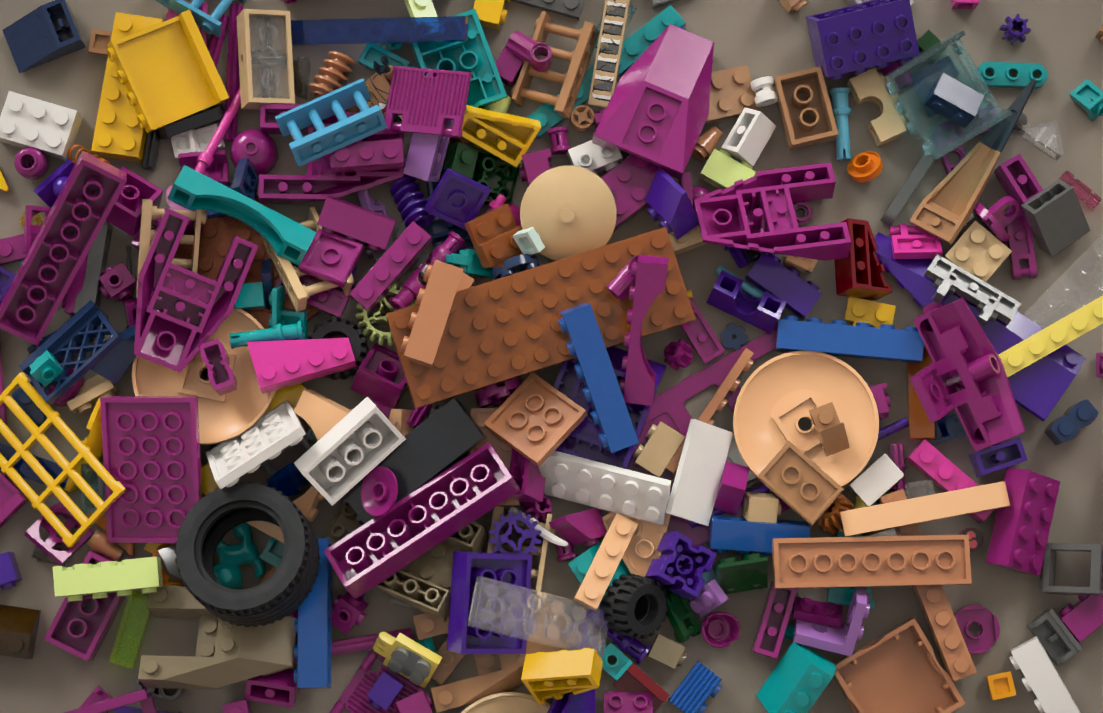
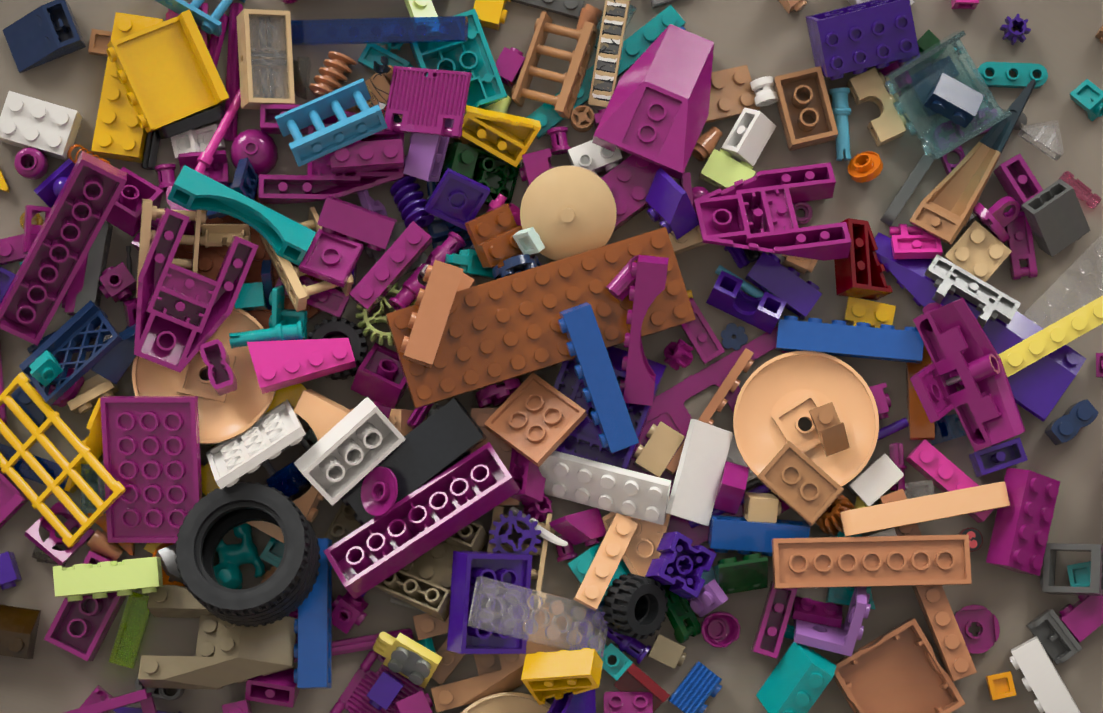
magenta piece [505,30,552,72] -> none
none -> magenta bush [155,163,176,192]
none -> tan hinge [200,224,251,248]
none -> nougat cone [576,4,603,30]
none -> teal plate [1067,561,1091,587]

